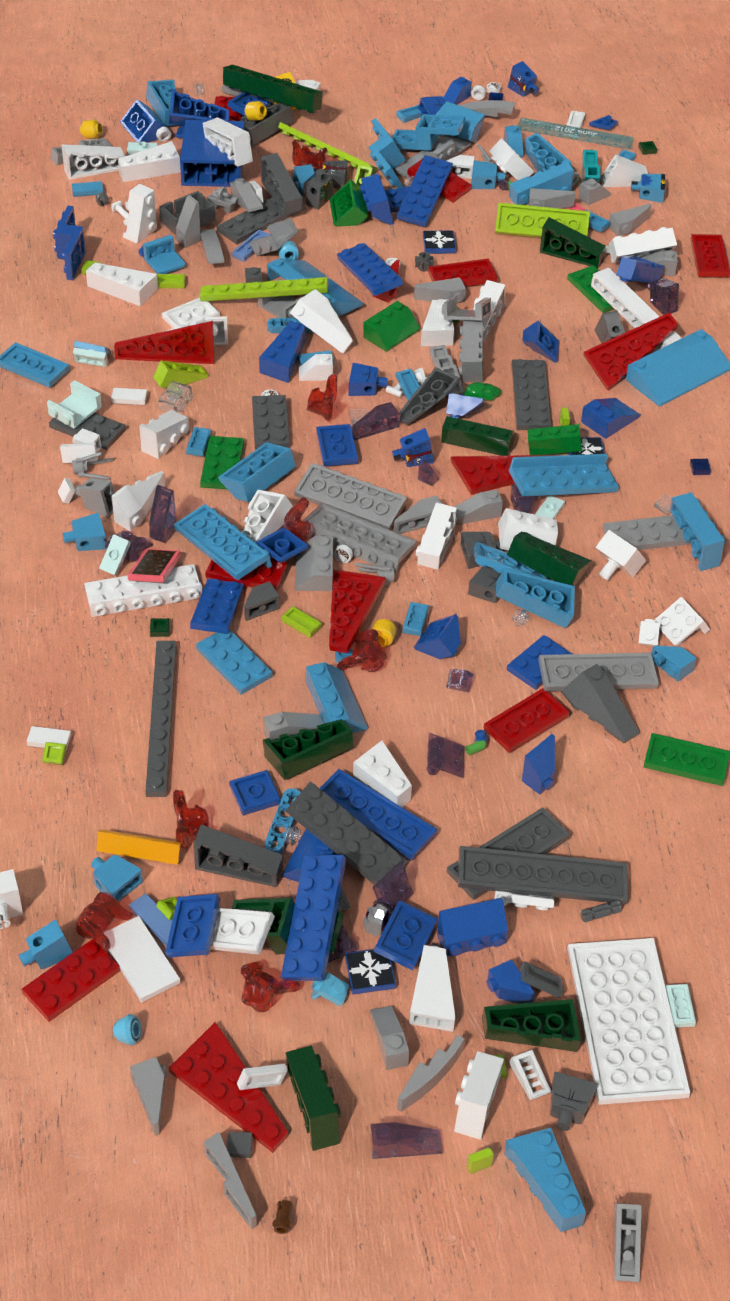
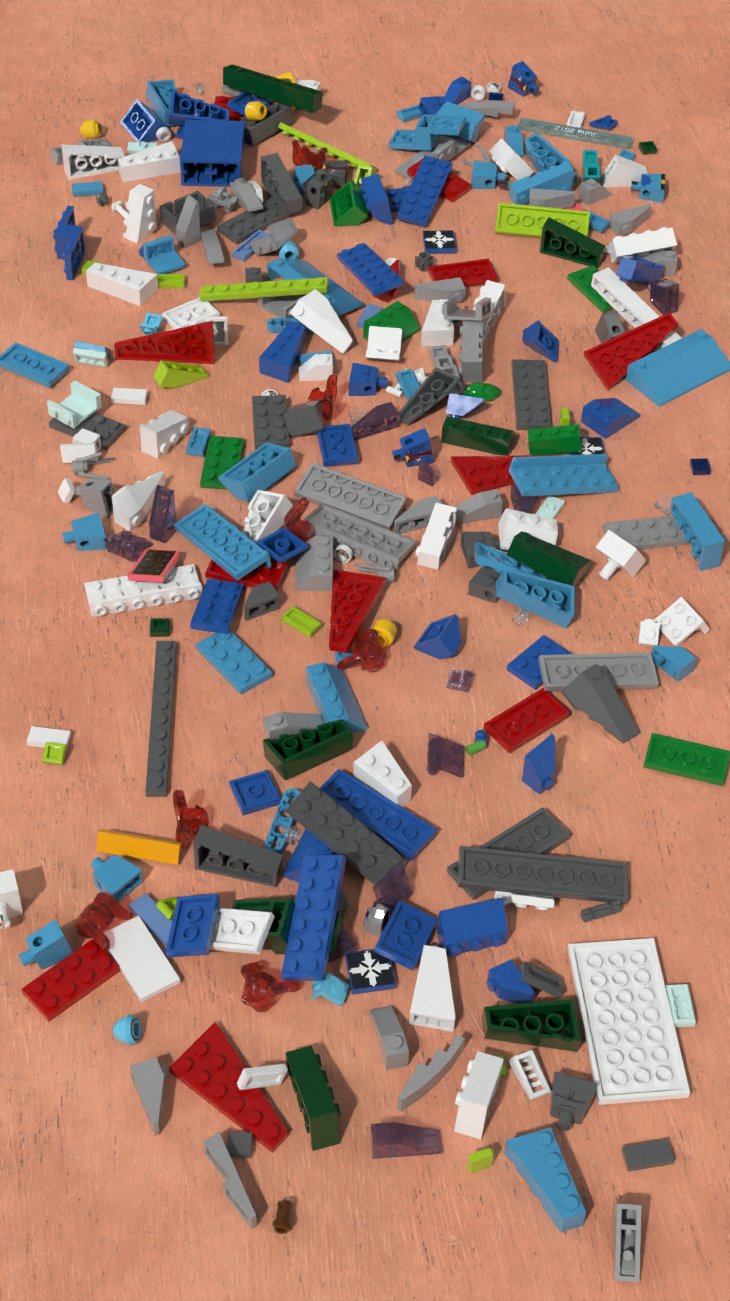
light aqua plate [99,534,131,576] -> none
clear brick [158,381,193,413] -> none
white wedge [203,118,253,167] -> none
dark azure bracket [368,118,406,188] -> none
dark azure plate [402,602,429,636] -> none
white slope [447,155,475,179] -> none
red plate [691,234,730,278] -> none
none -> medium azure bracket [140,313,163,335]
none -> dark grey slope [283,399,323,438]
none -> medium blue tile [357,304,383,328]
none -> white bracket [366,326,402,362]
none -> dark grey tile [621,1139,674,1172]

